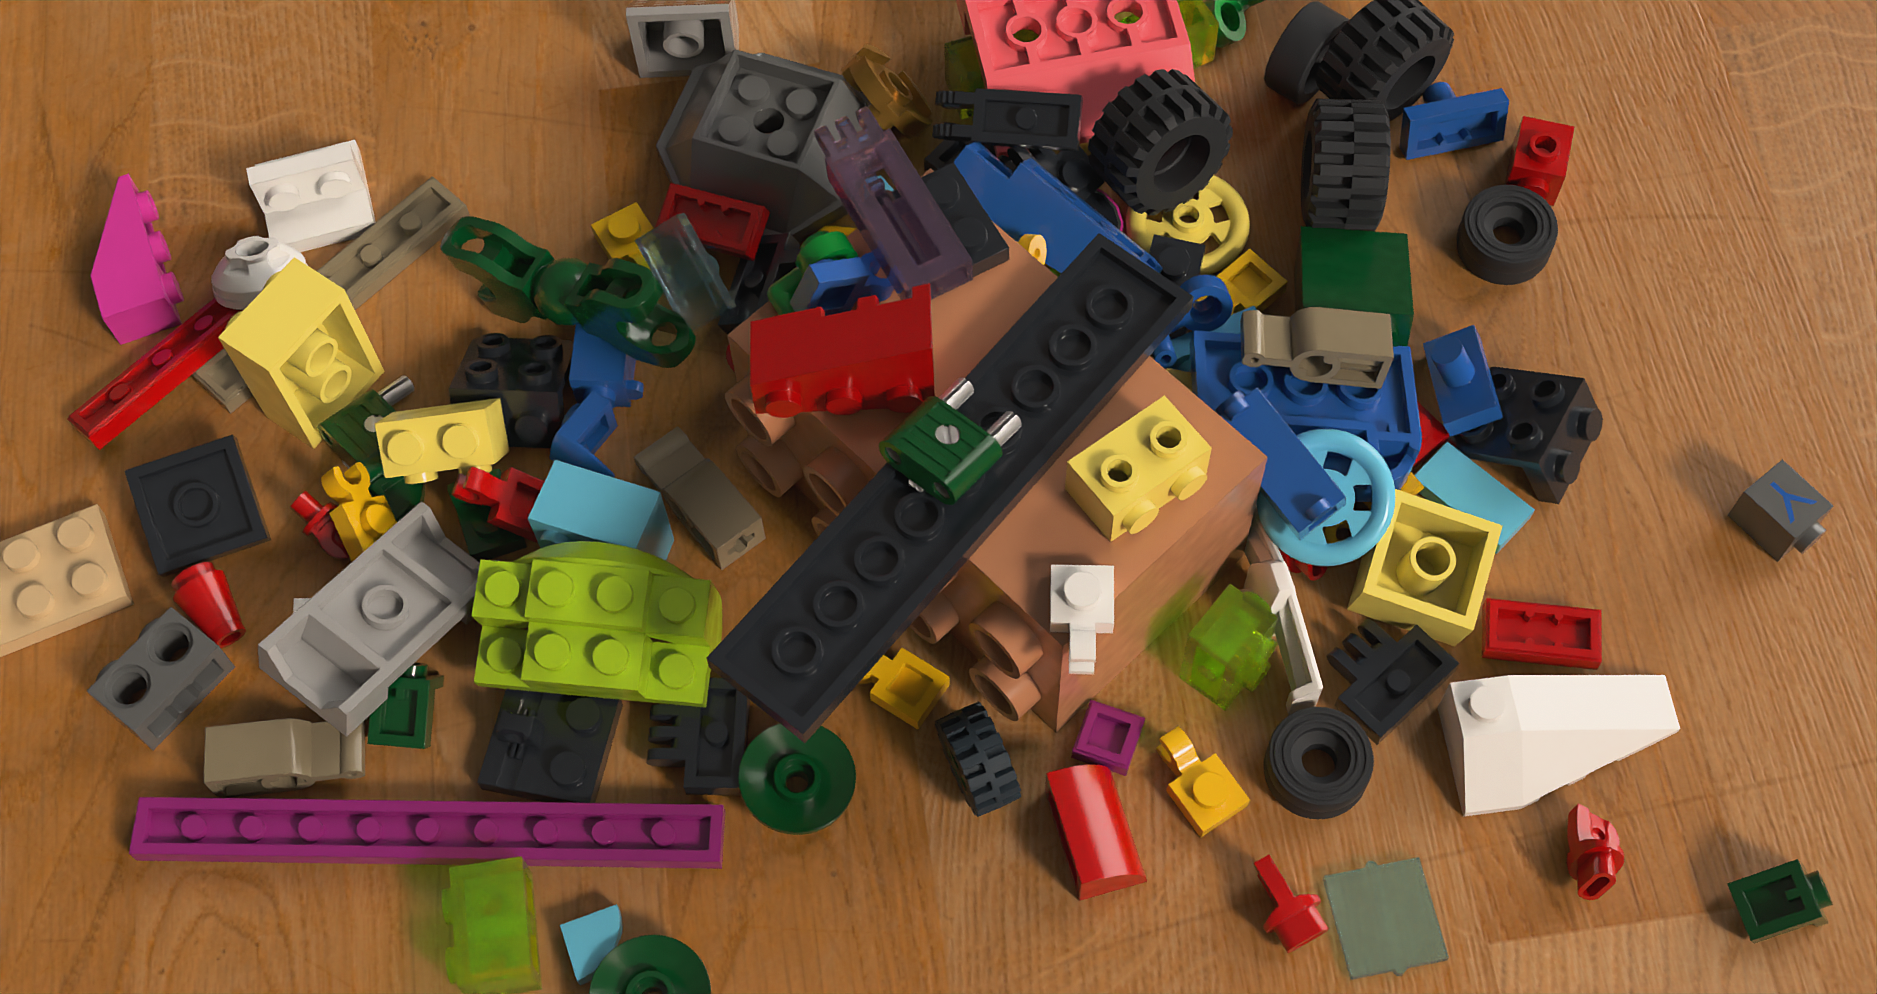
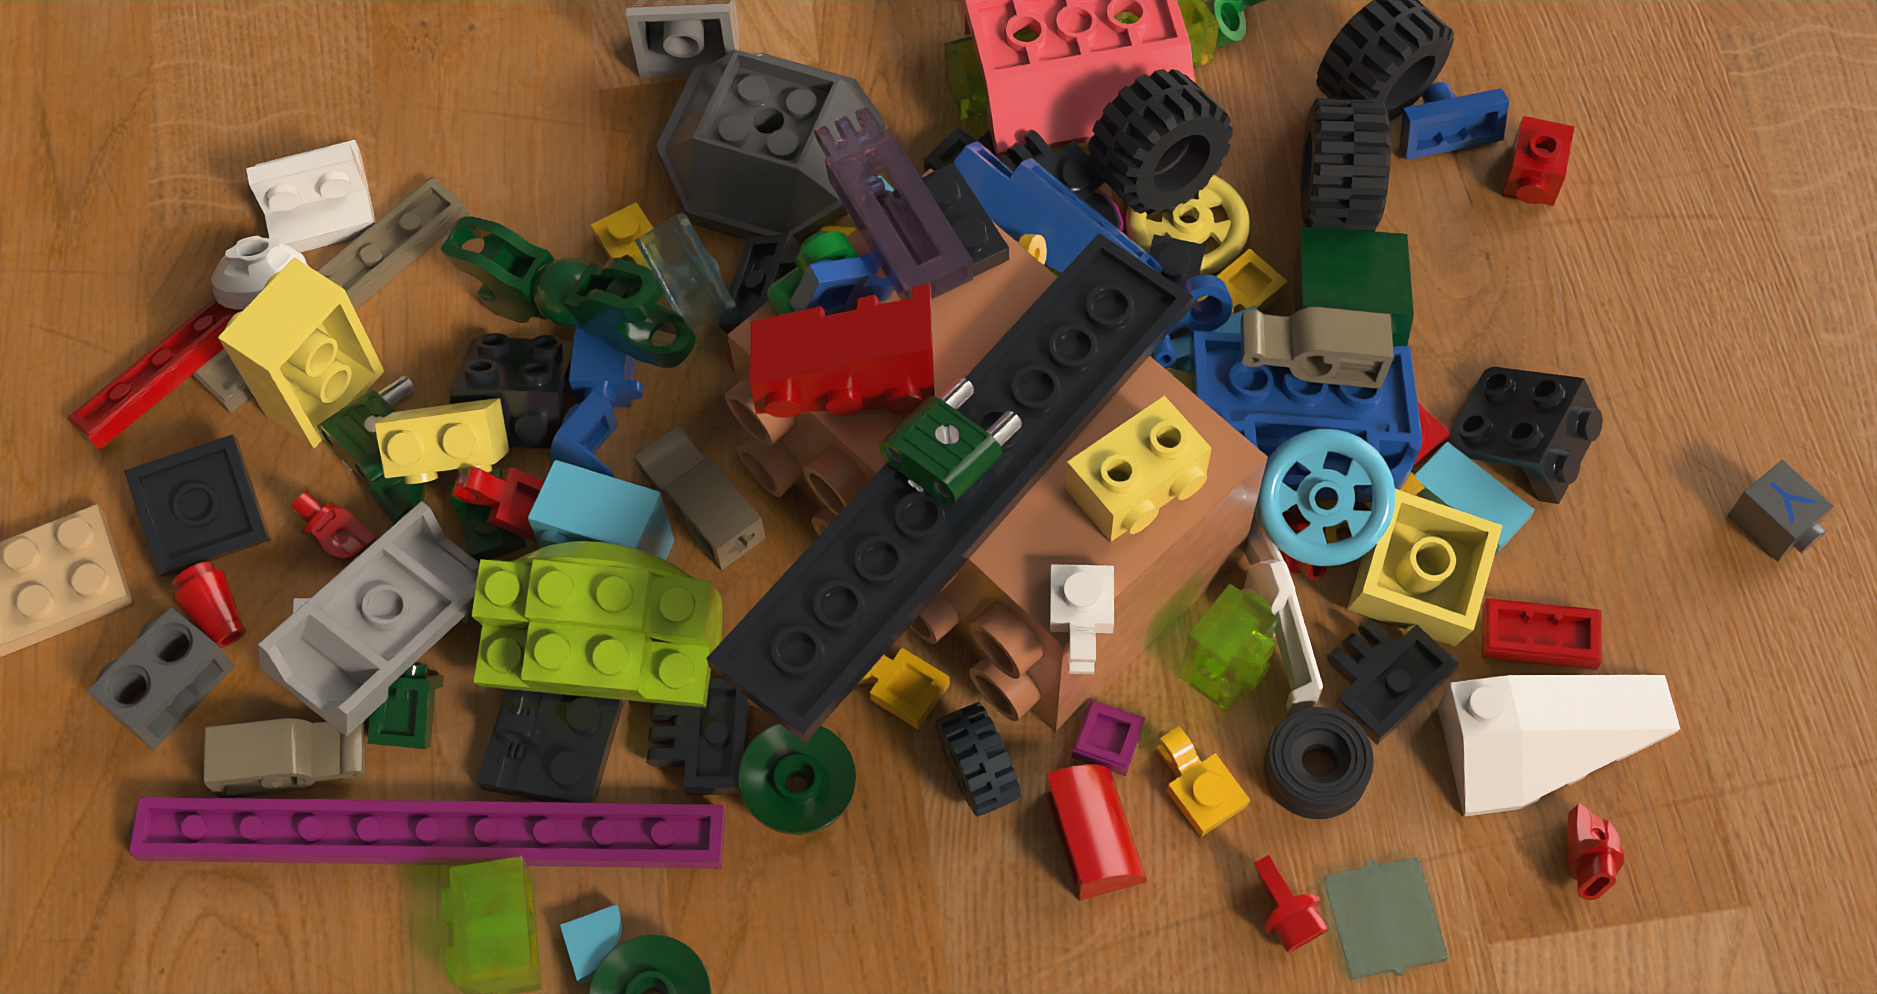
dark pink slope [91,174,184,345] -> none
yellow plate [321,462,397,562] -> none
red plate [654,183,770,261] -> none
pearl gold plate [841,44,933,139] -> none
black hinge [932,88,1083,151] -> none
blue brick [1215,388,1346,540] -> none
black tyre [1264,1,1349,104] -> none
blue tile [1423,325,1503,437] -> none
black tyre [1456,185,1558,285] -> none
dark green bracket [1727,859,1833,944] -> none

